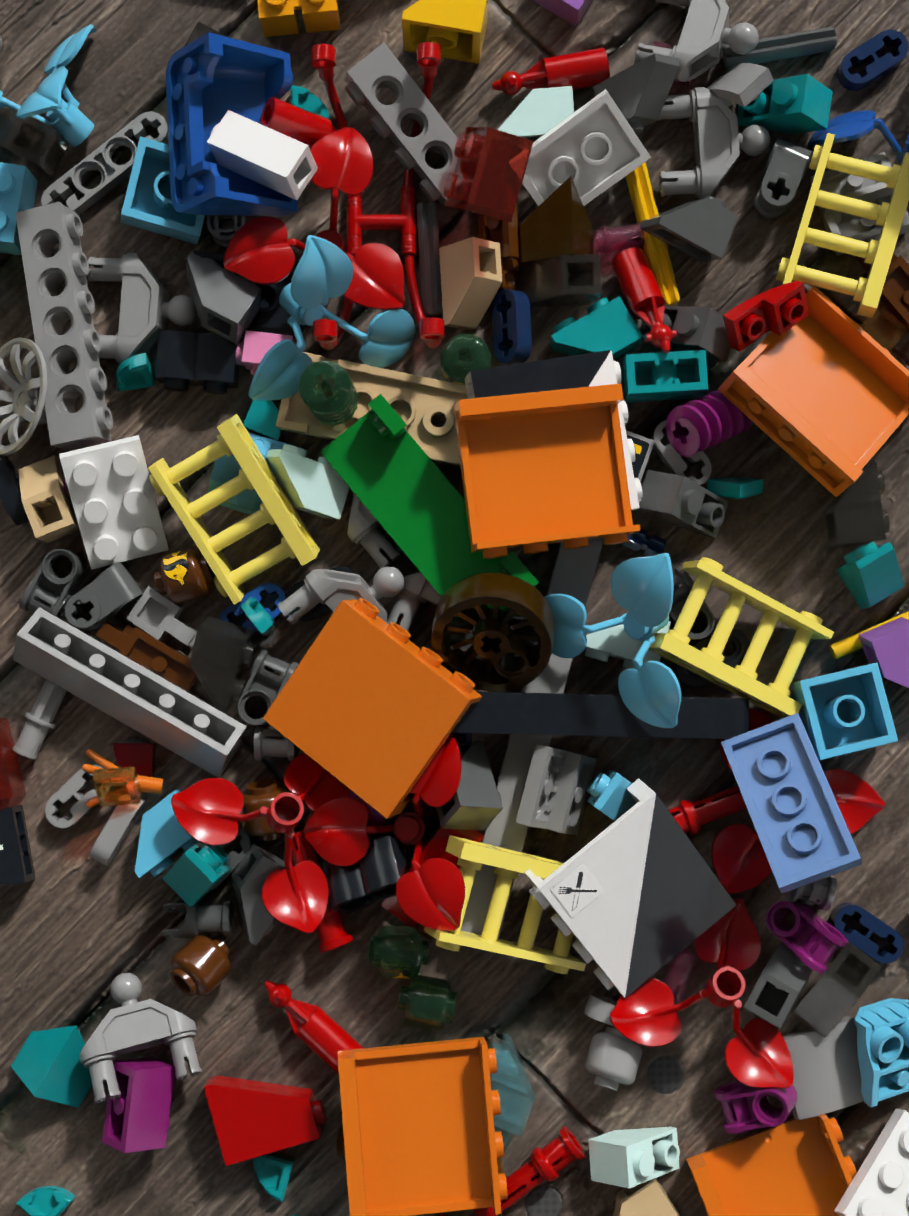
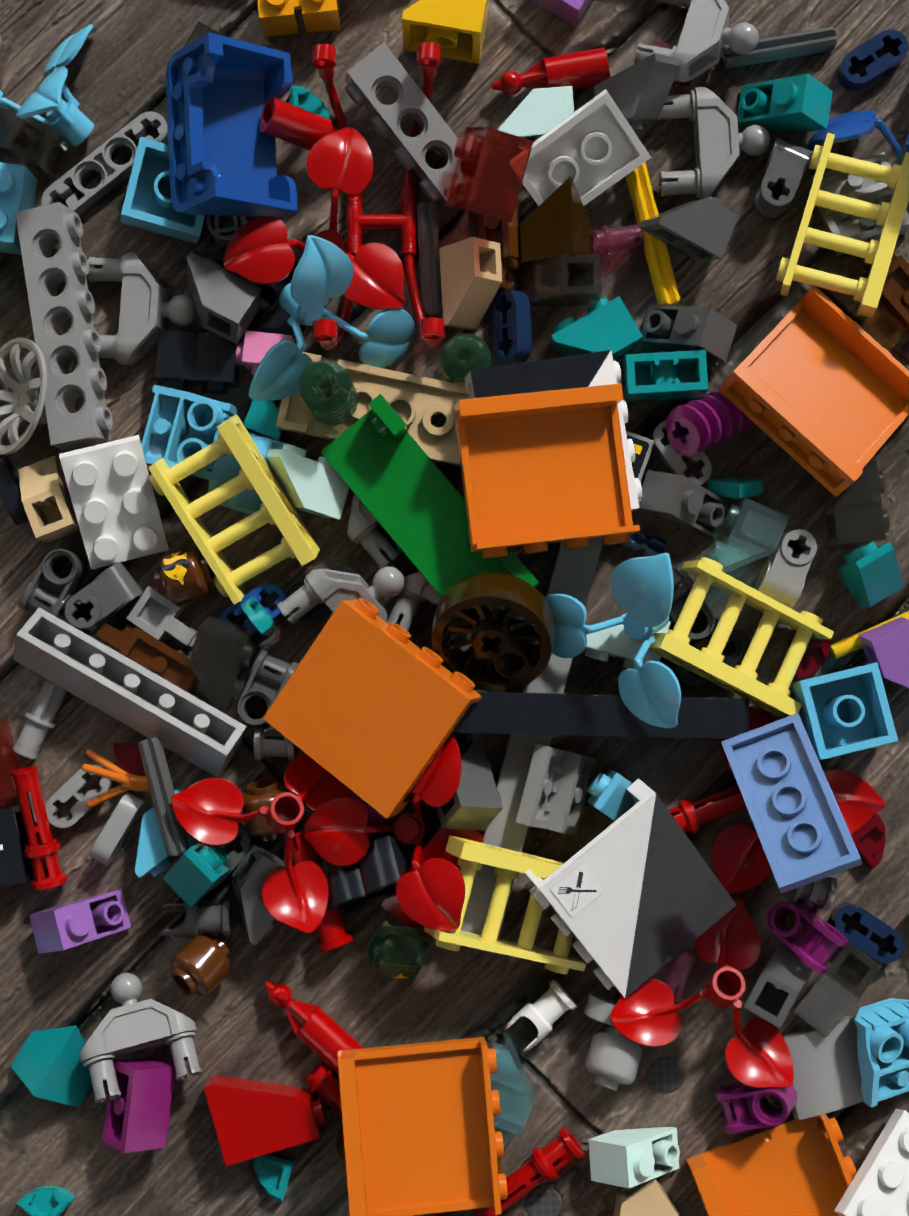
clear orange tile [93,767,142,806] -> none
teal tile [115,353,156,392] -> none
white brick [207,110,318,200] -> none
clear green head [397,975,457,1032] -> none
red wheel [611,247,677,354] -> none
light grey slope [707,63,774,107] -> none
red slope [723,281,809,352] -> none
none -> red pin [11,766,68,891]
none -> medium lavender slope [29,889,131,954]
none -> dark grey axle [138,737,189,857]
none -> medium azure slope [141,385,237,481]
none -> red pin [305,1062,342,1116]
none -> white piece [504,979,578,1052]
none -> clear light blue slope [708,498,790,573]
none -> light grey piece [754,529,817,608]
none -> dark red tile [788,639,831,681]
none -> dark red tile [851,814,886,870]

